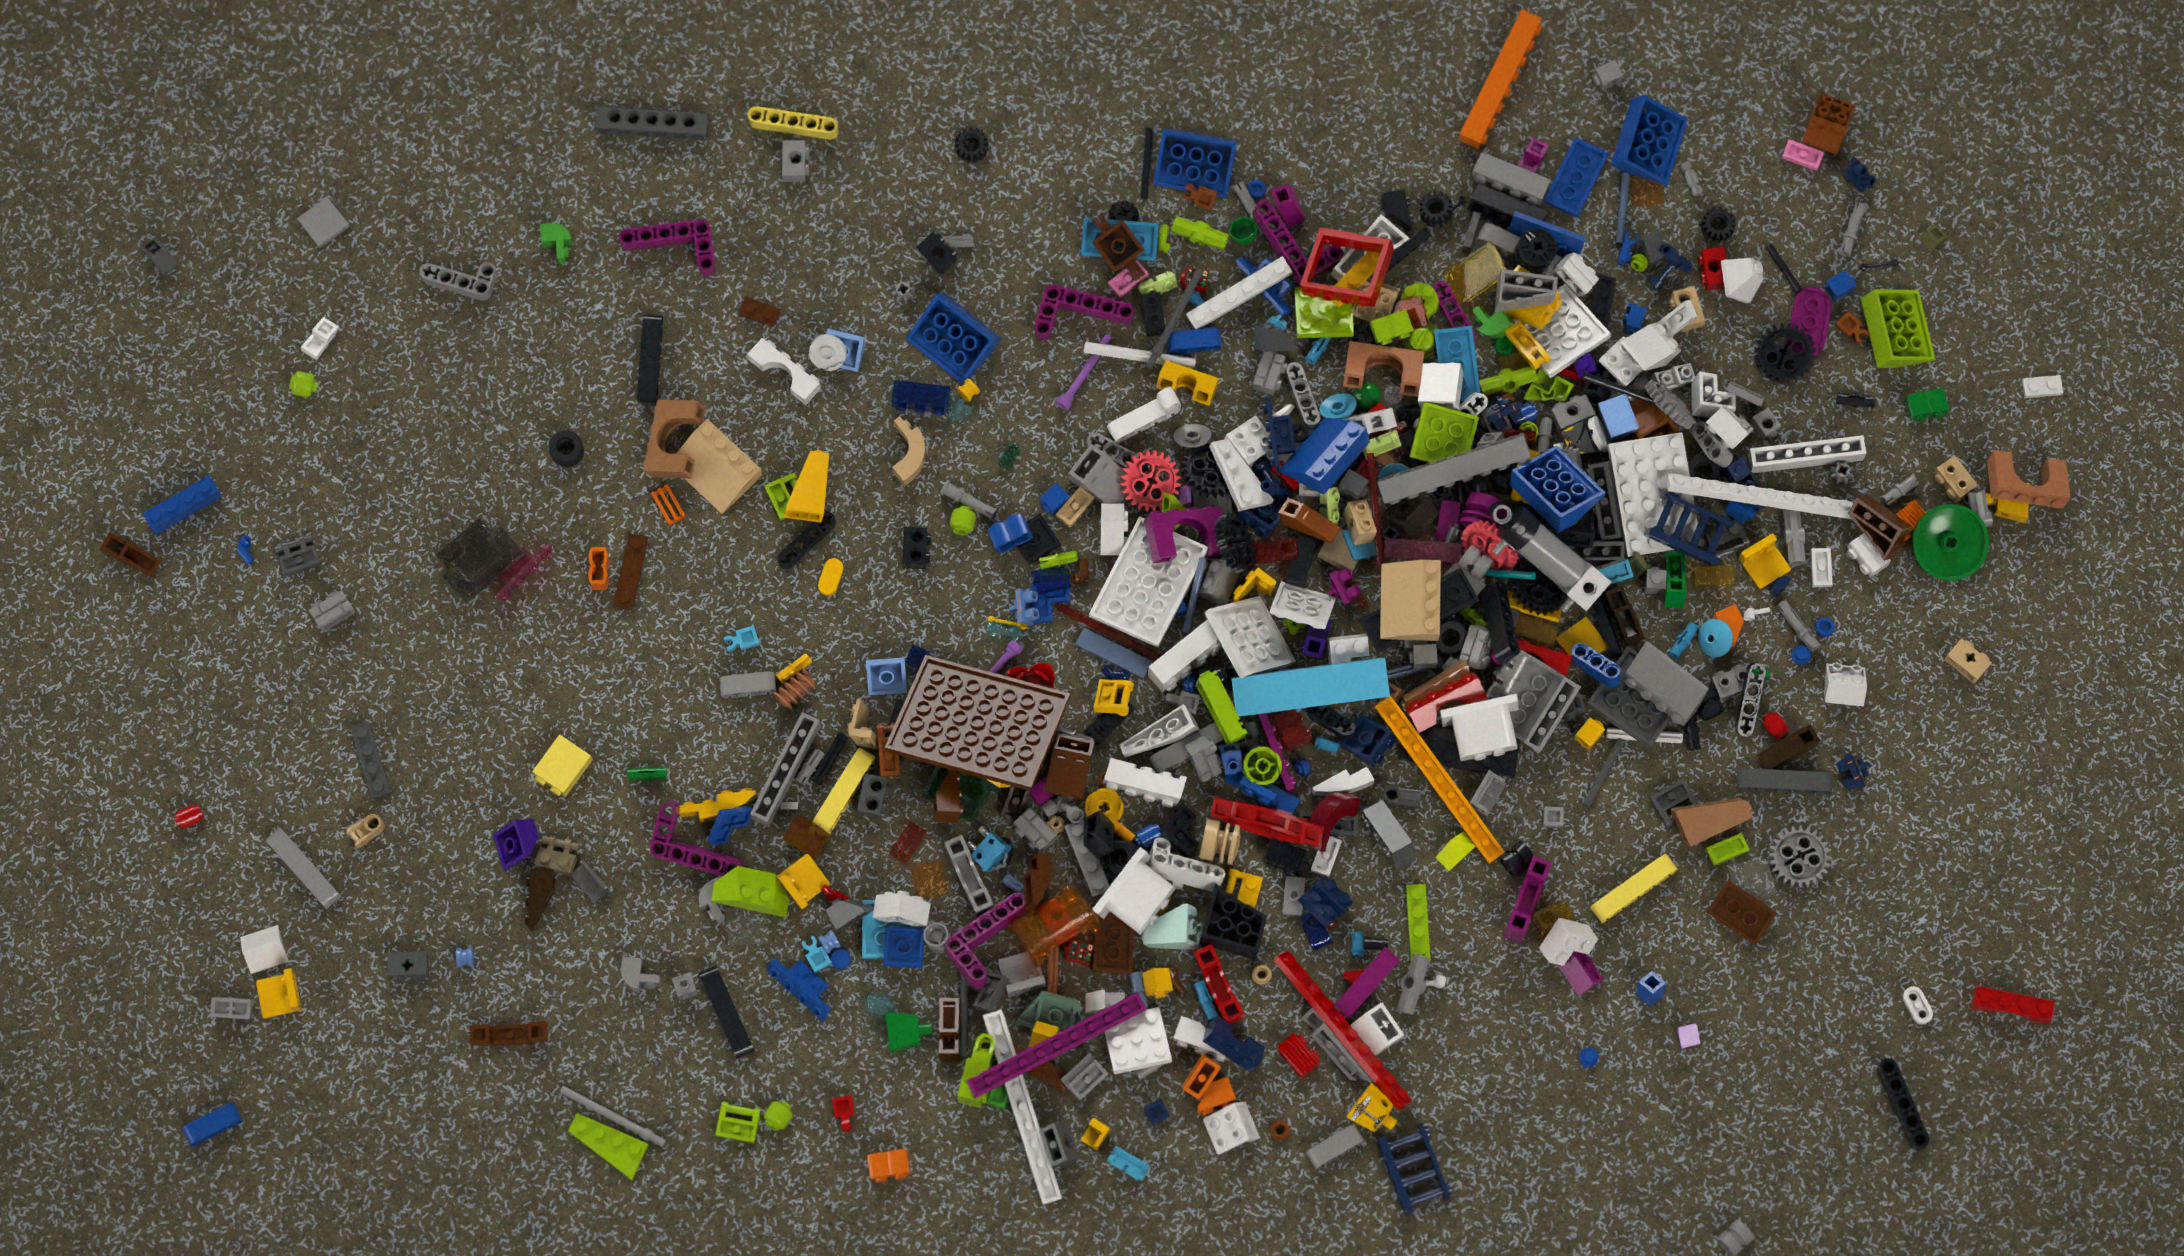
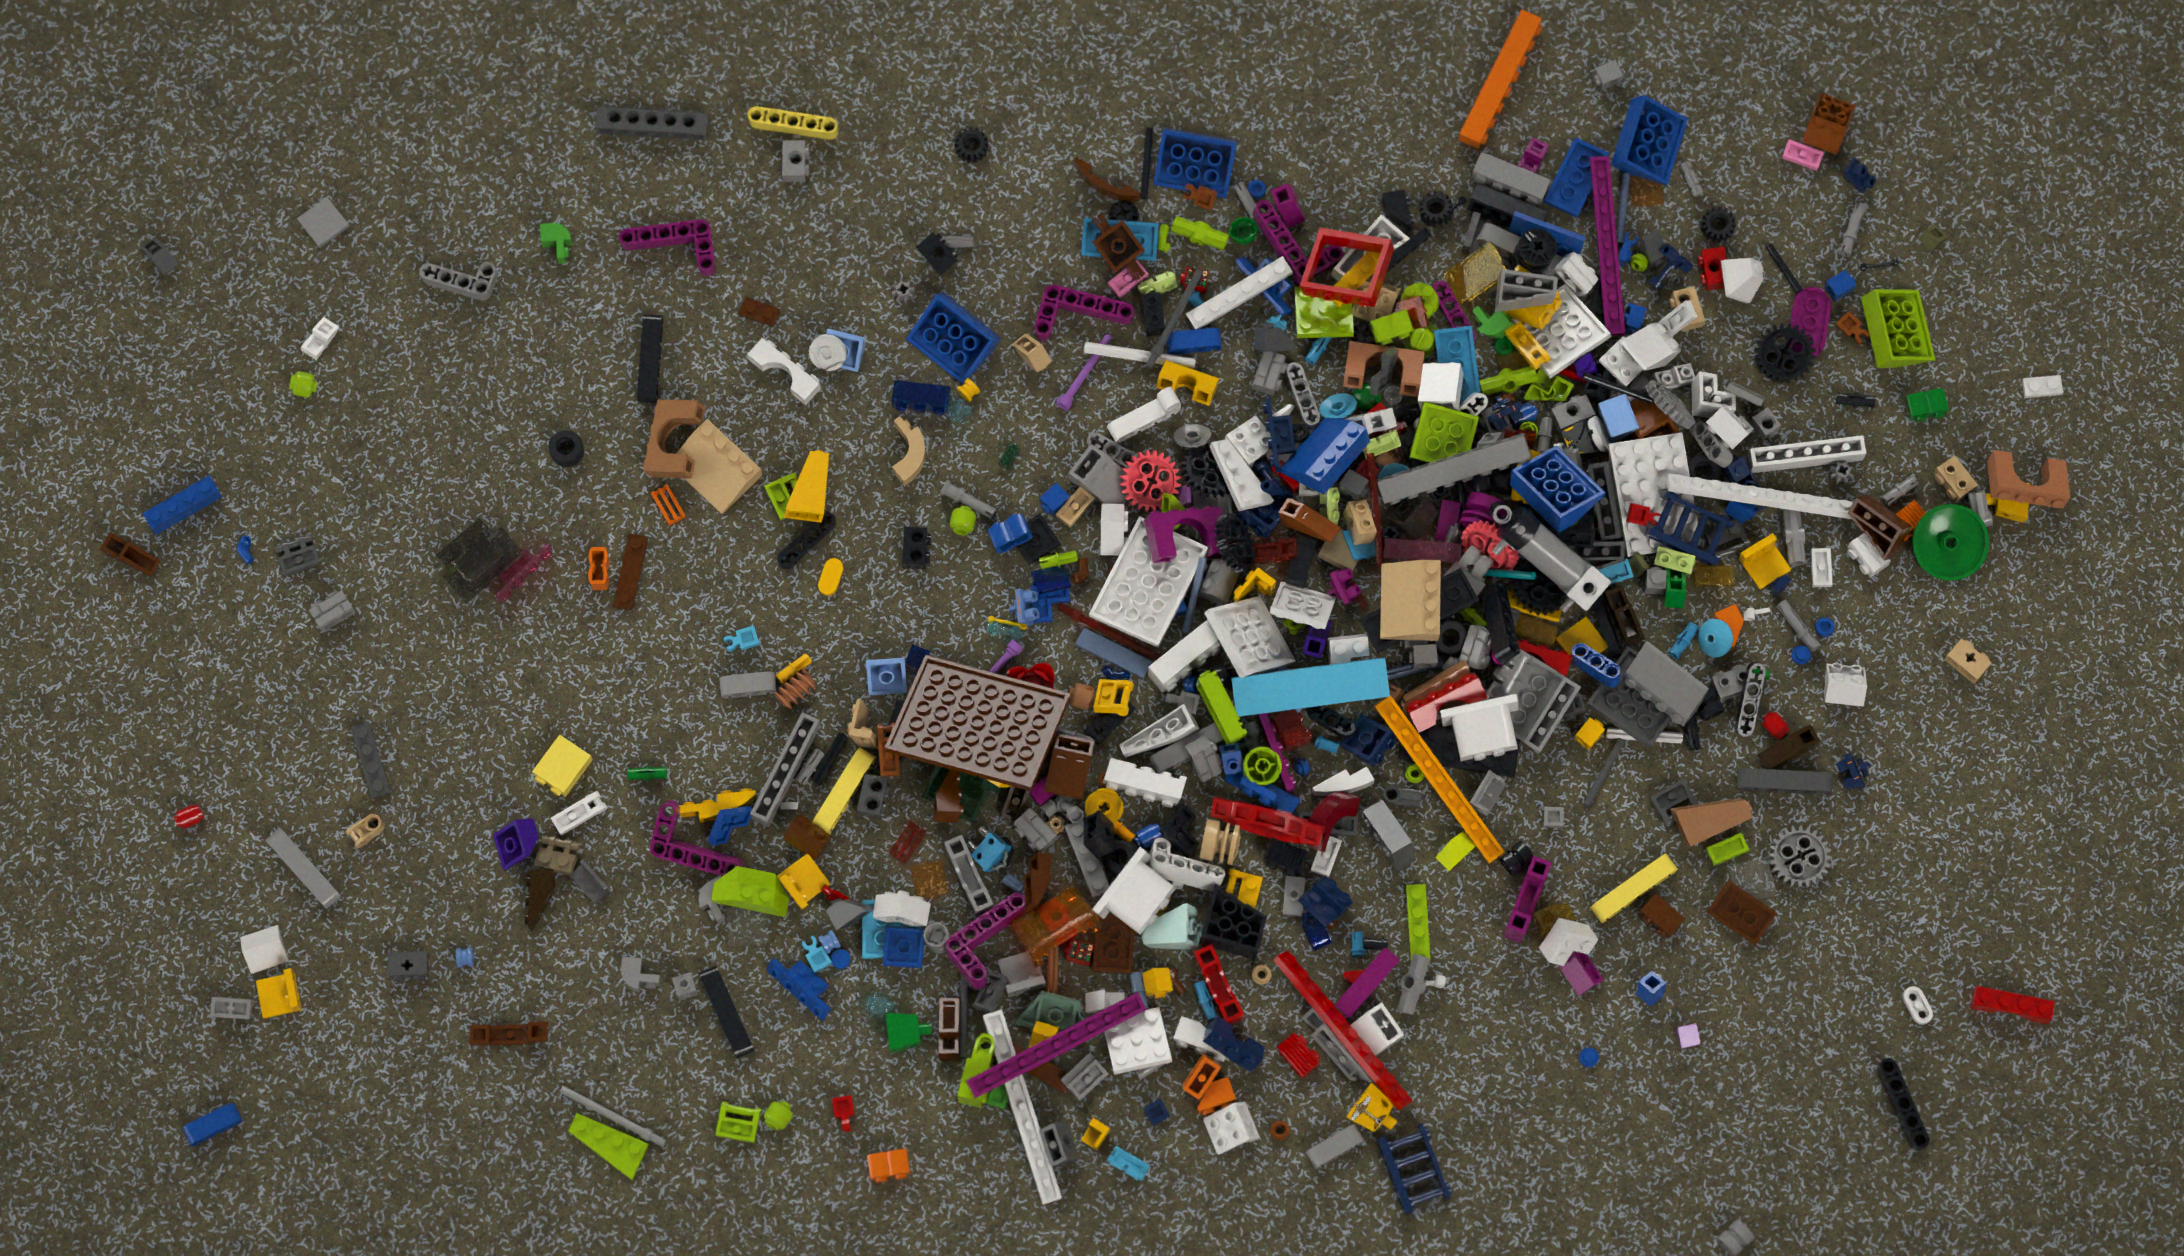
none -> white plate [551,791,608,836]
none -> tan slope [1011,334,1052,372]
none -> medium nougat head [1068,683,1096,710]
none -> reddish brown slope [1074,157,1140,202]
none -> dark grey plate [1369,347,1399,396]
none -> lime plate [1405,764,1424,783]
none -> magenta plate [1590,156,1625,336]
none -> red plate [1626,503,1661,526]
none -> reddish brown brick [1639,893,1686,940]
none -> yellowish green hinge [1654,546,1696,574]

